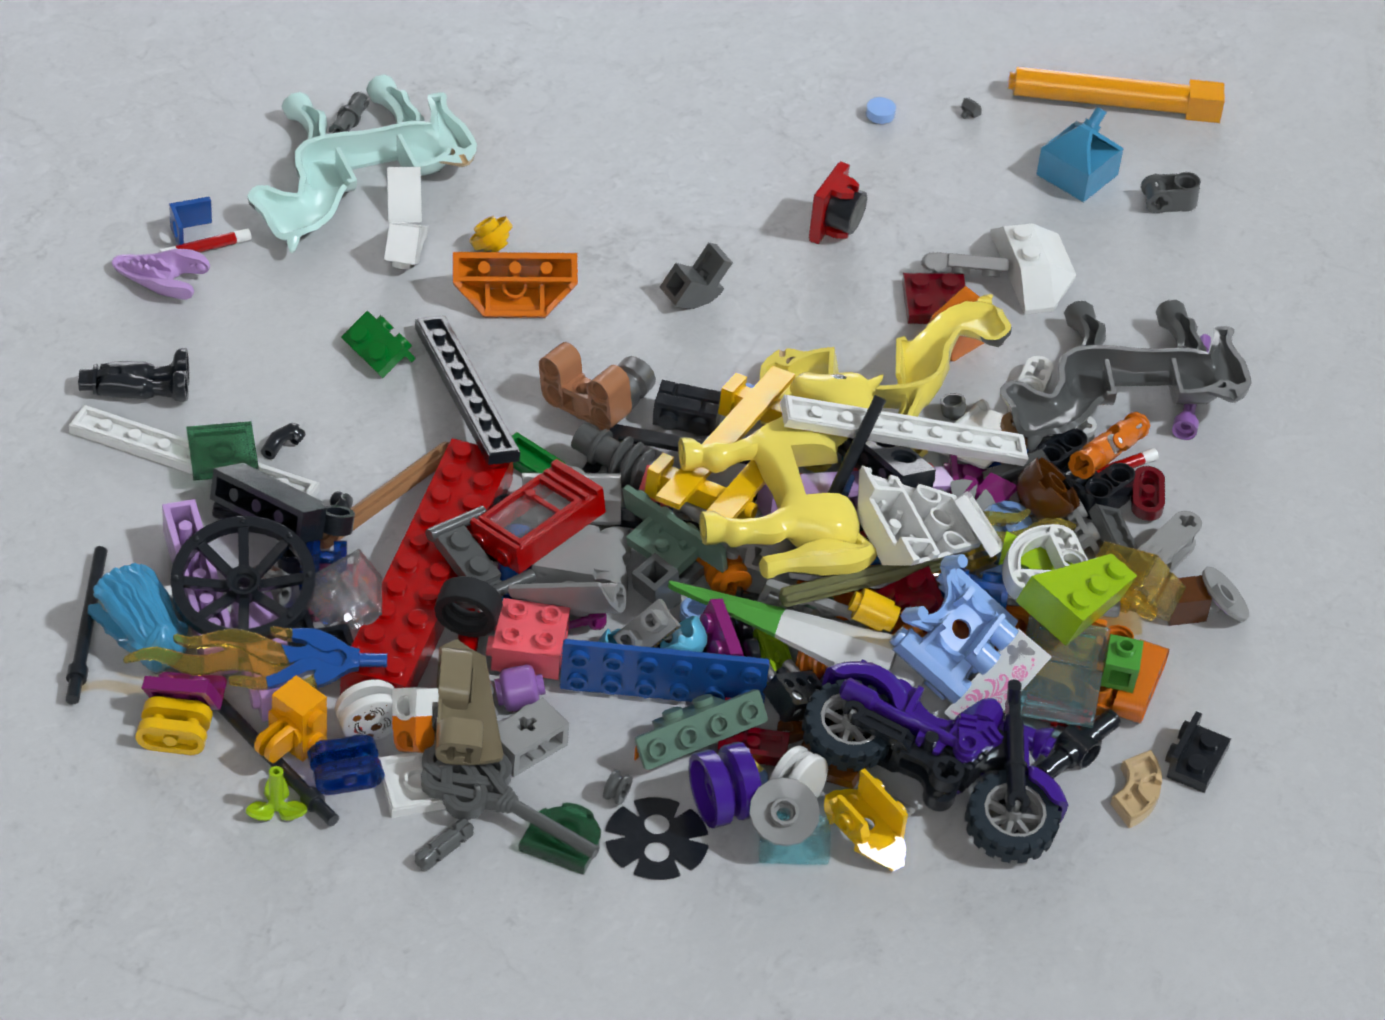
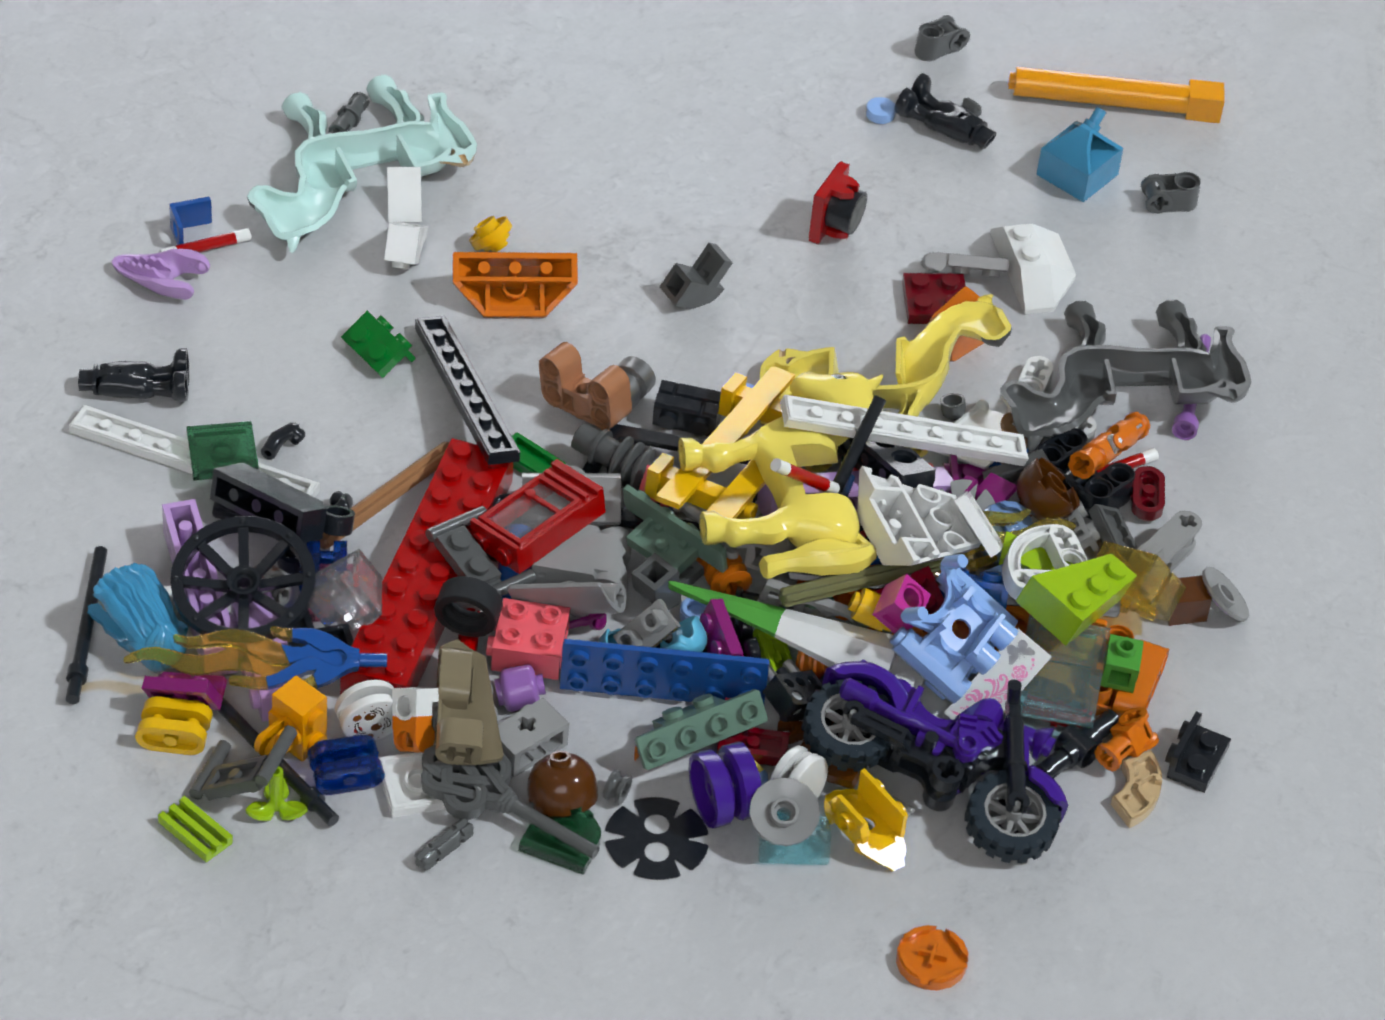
none -> lime tile [158,796,233,863]
none -> dark grey plate [189,726,297,800]
none -> reddish brown cylinder [527,750,598,817]
none -> bar [770,458,840,493]
none -> dark pink brick [872,574,931,634]
none -> black piece [895,73,997,149]
none -> orange tile [896,925,969,991]
none -> dark grey piece [915,15,970,61]
none -> orange connector [1094,707,1159,771]

